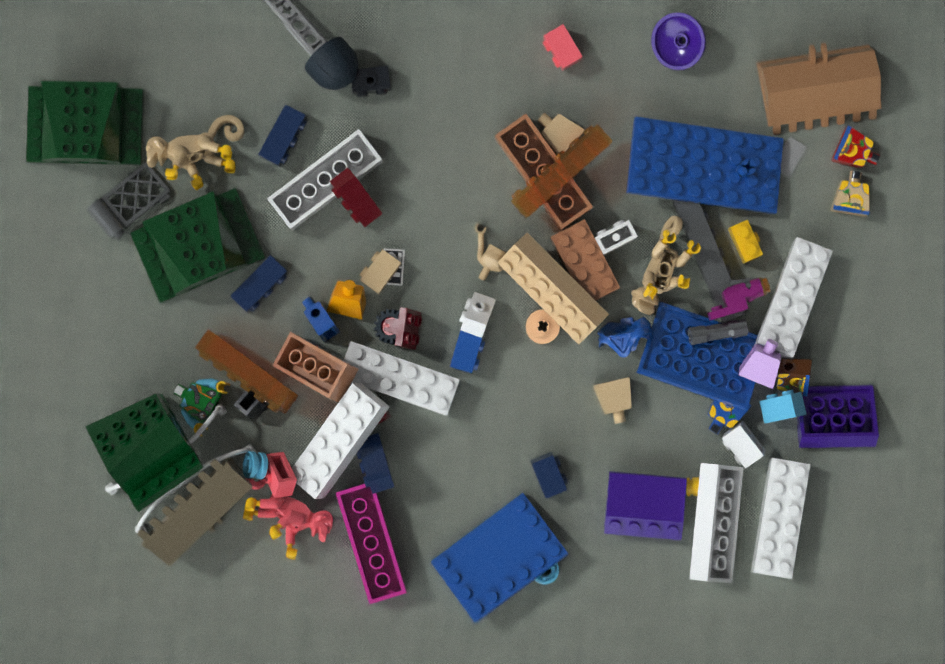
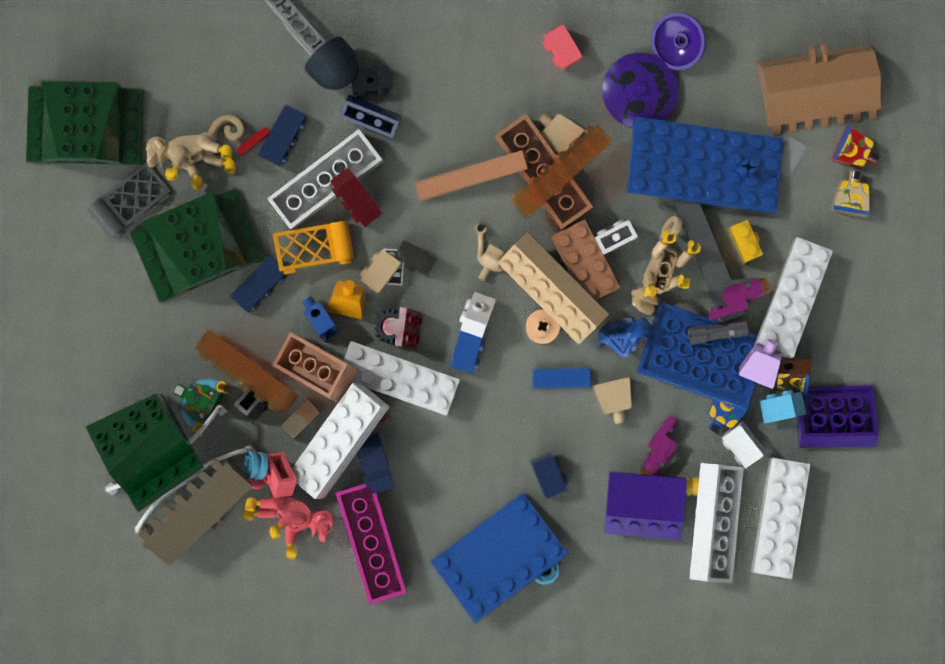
none -> red tile [236,127,270,157]
none -> light orange piece [272,221,355,275]
none -> dark tan slope [281,399,321,440]
none -> dark blue brick [339,94,402,139]
none -> clear smoke brick [394,240,438,277]
none -> nougat tile [415,150,529,201]
none -> blue tile [532,368,591,389]
none -> dark purple dish [602,53,679,129]
none -> magenta plate [639,415,677,475]

